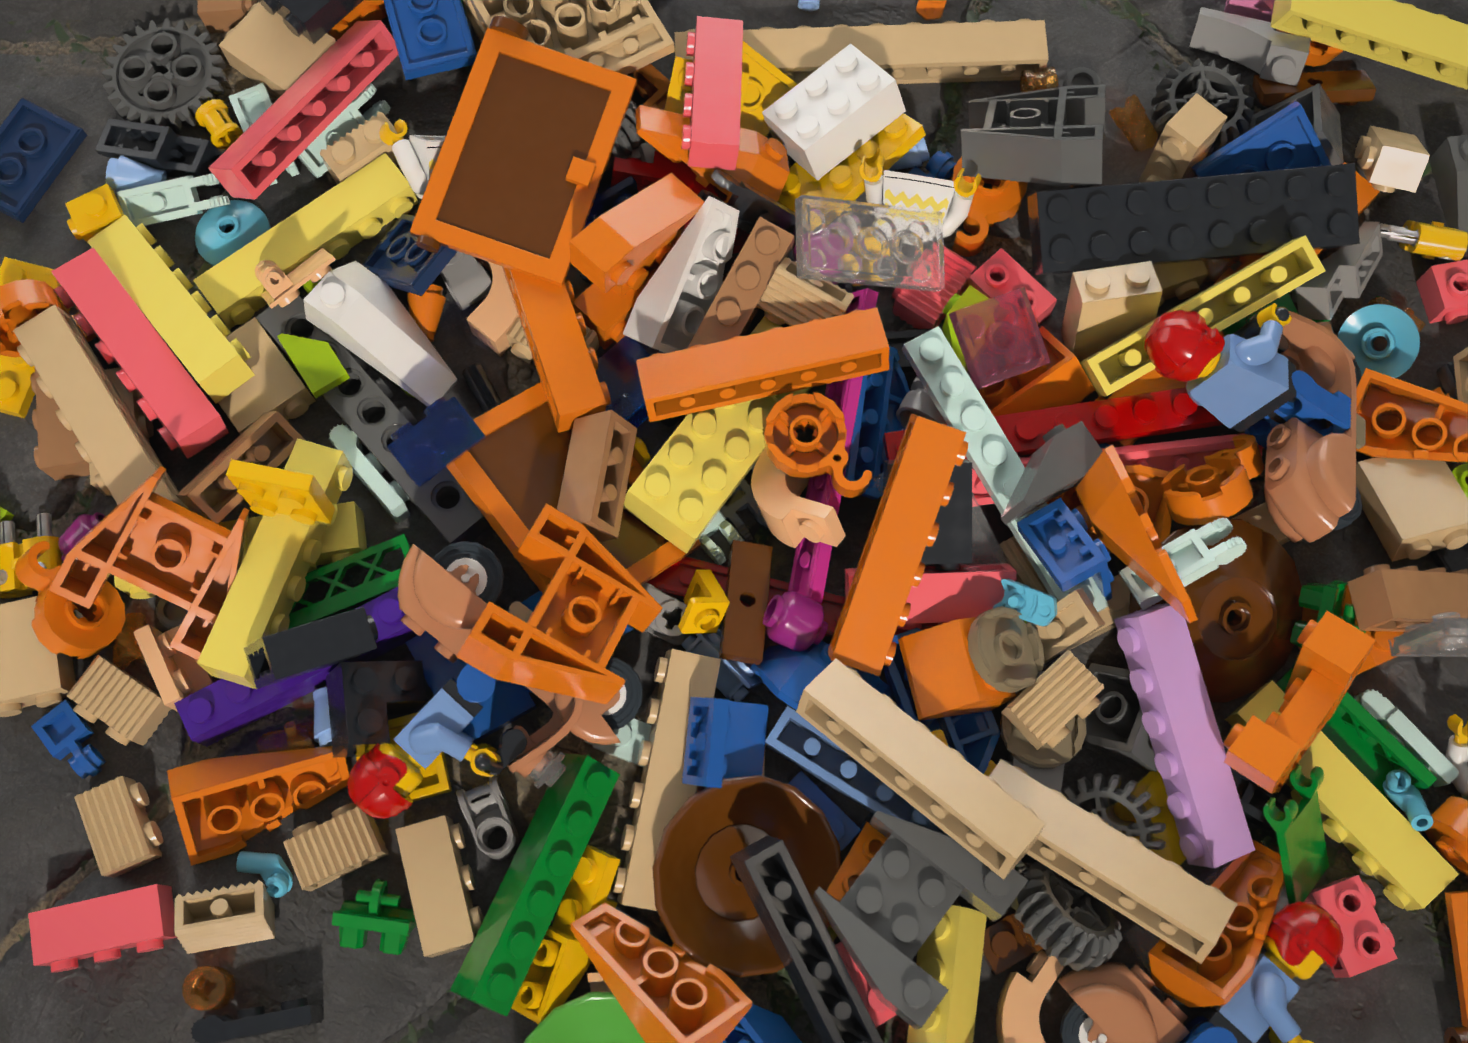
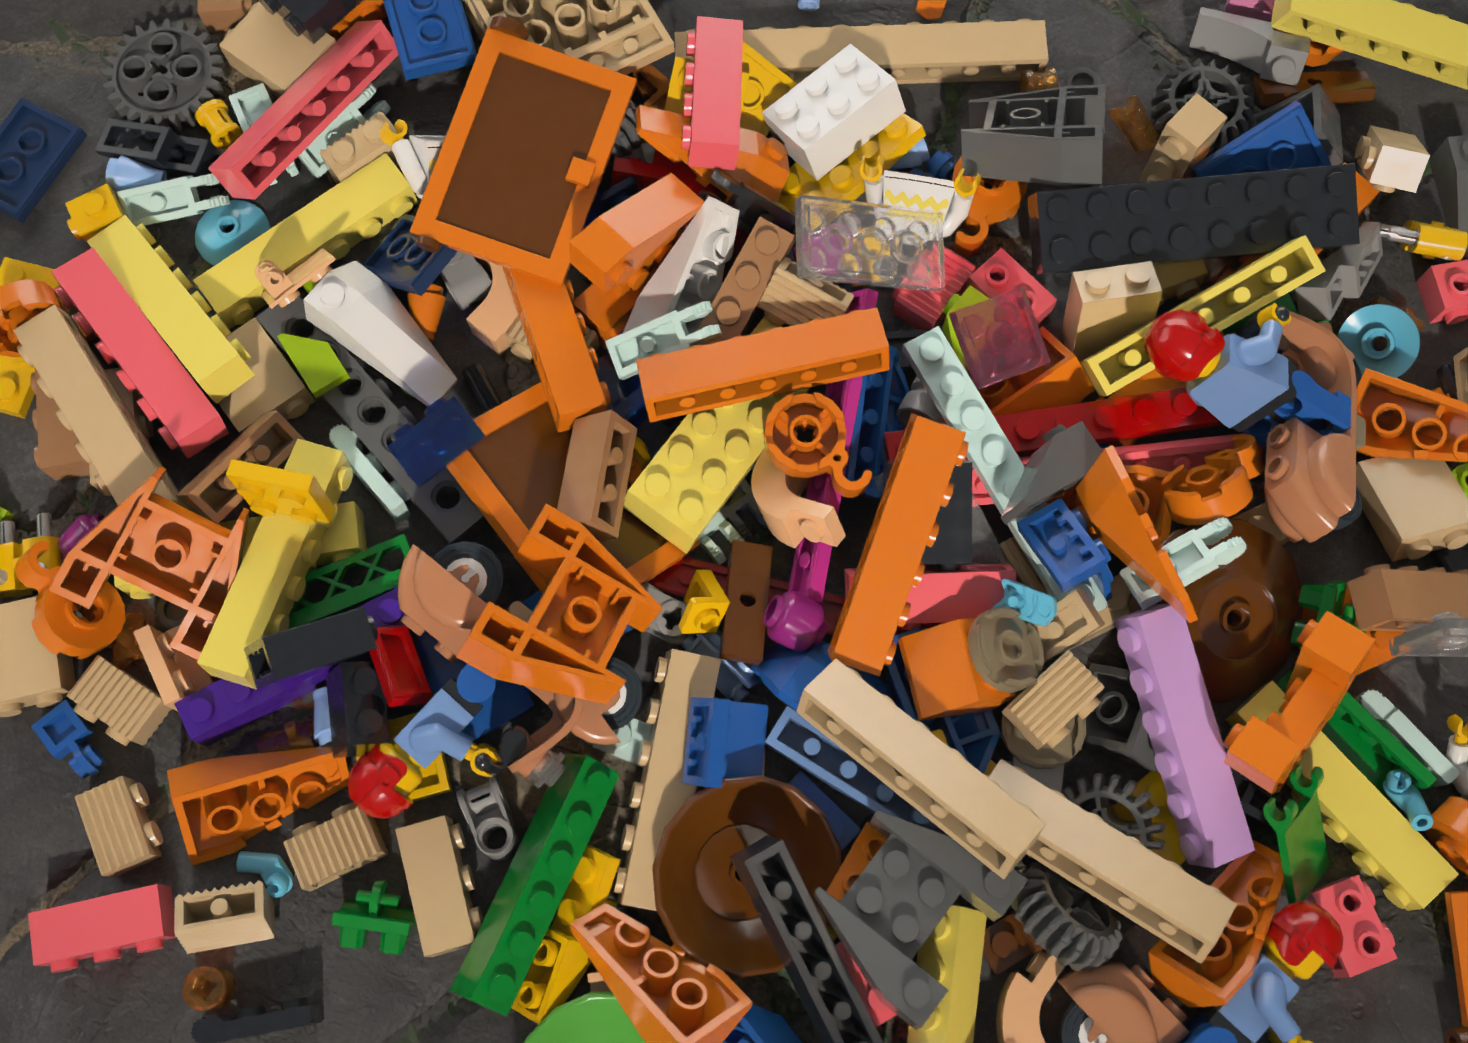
none -> red tile [370,626,433,707]
none -> light aqua hinge [605,301,722,380]

